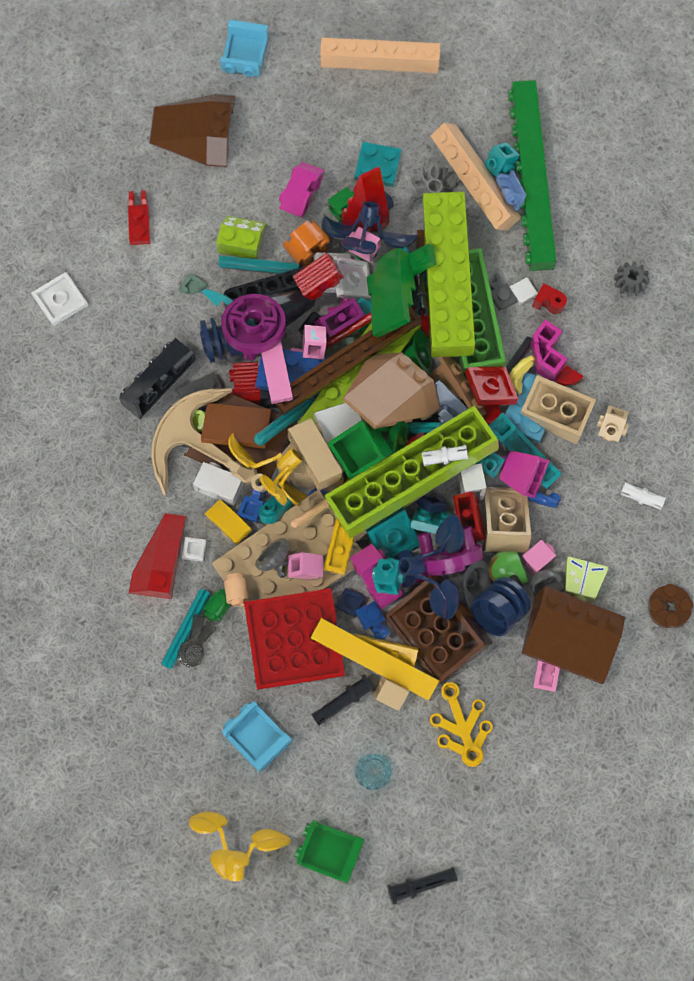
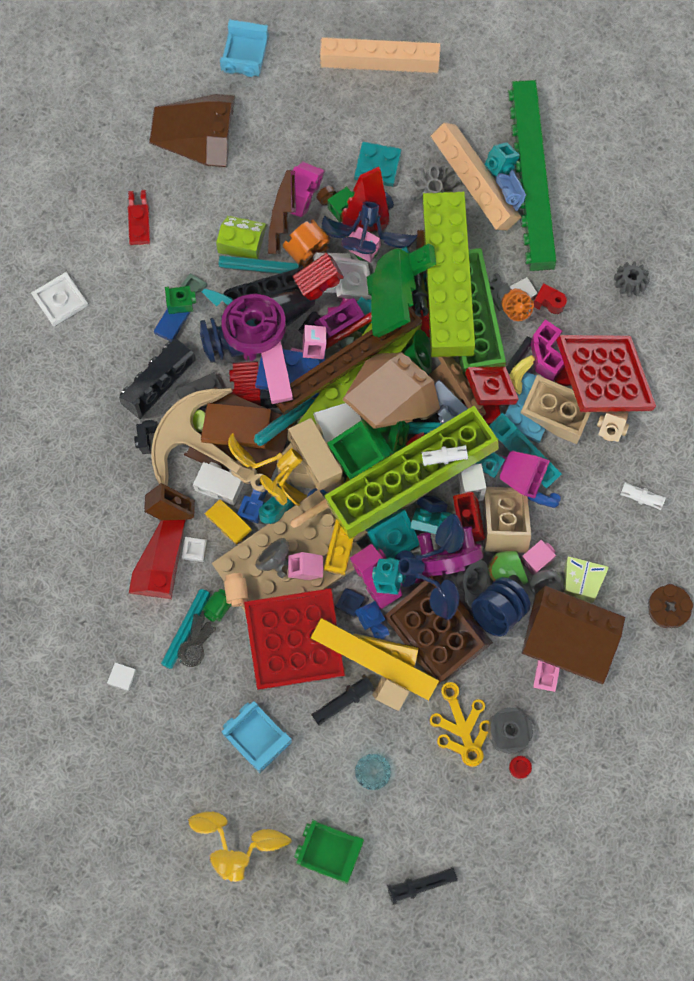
none -> white tile [107,663,136,691]
none -> black bracket [134,420,159,455]
none -> reddish brown slope [144,483,195,521]
none -> blue tile [154,309,191,342]
none -> green brick [165,286,197,314]
none -> reddish brown slope [268,170,296,254]
none -> reddish brown tile [316,186,337,206]
none -> dark grey plate [488,707,533,754]
none -> orange wheel [501,289,534,321]
none -> red tile [509,756,532,779]
none -> red plate [556,335,656,412]

